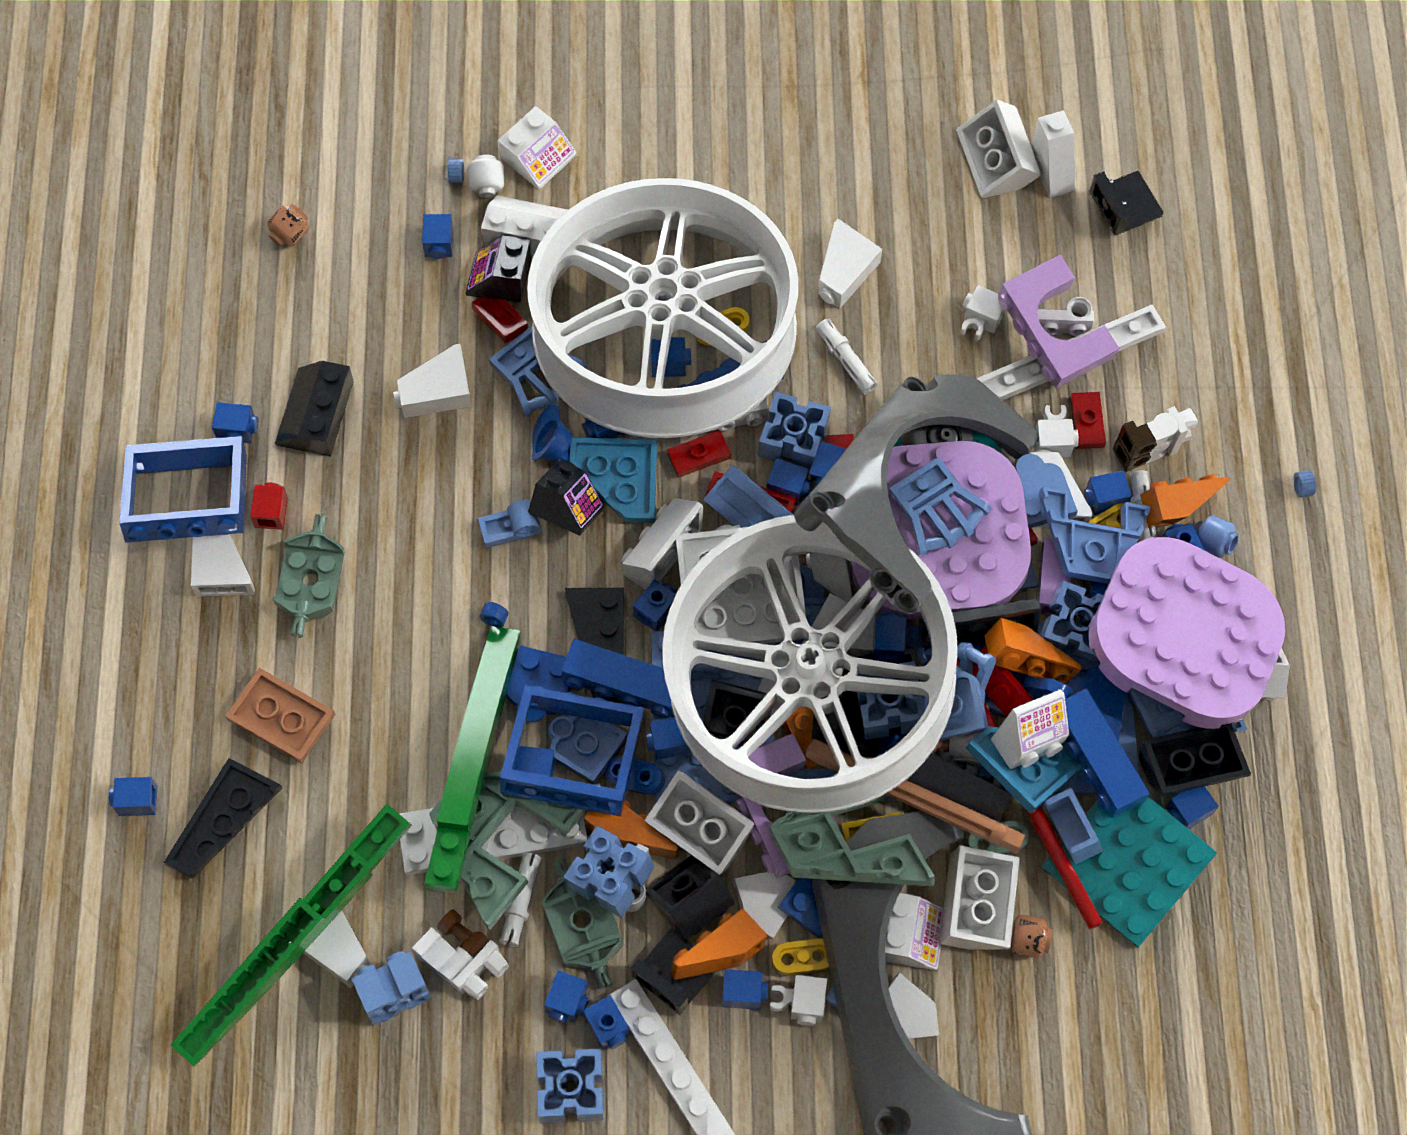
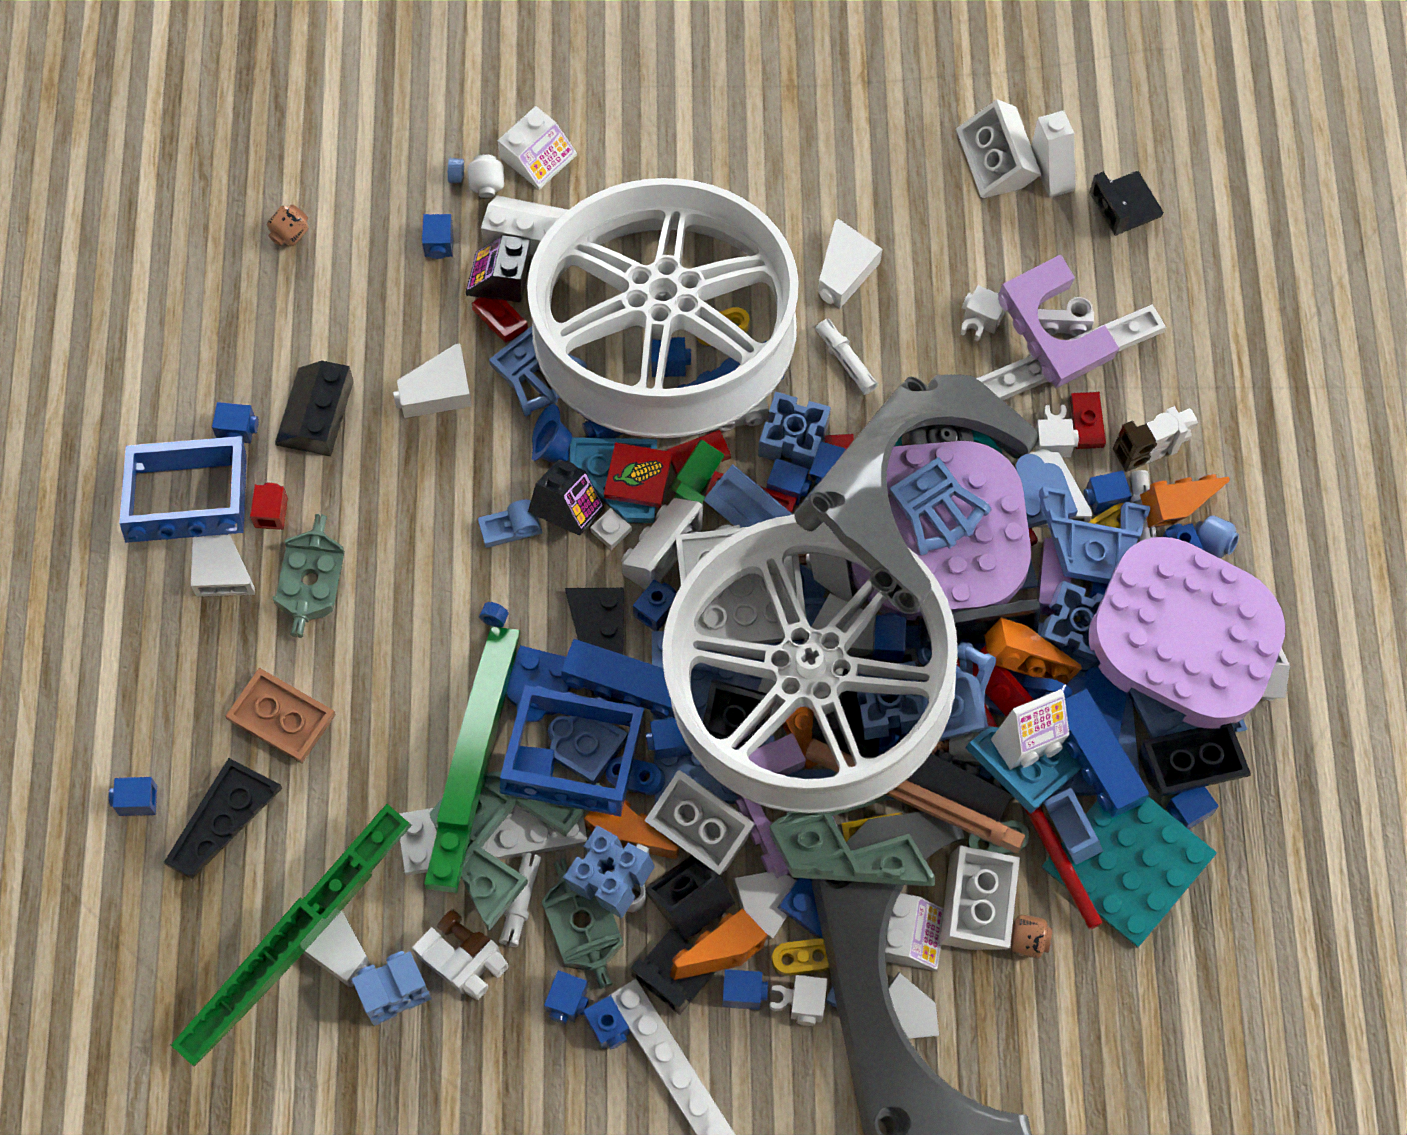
medium blue brick [537,1049,604,1123] -> none
medium blue axle [1293,470,1316,497] -> none
none -> white plate [590,508,632,550]
none -> red tile [604,442,672,508]
none -> green bracket [669,440,724,504]

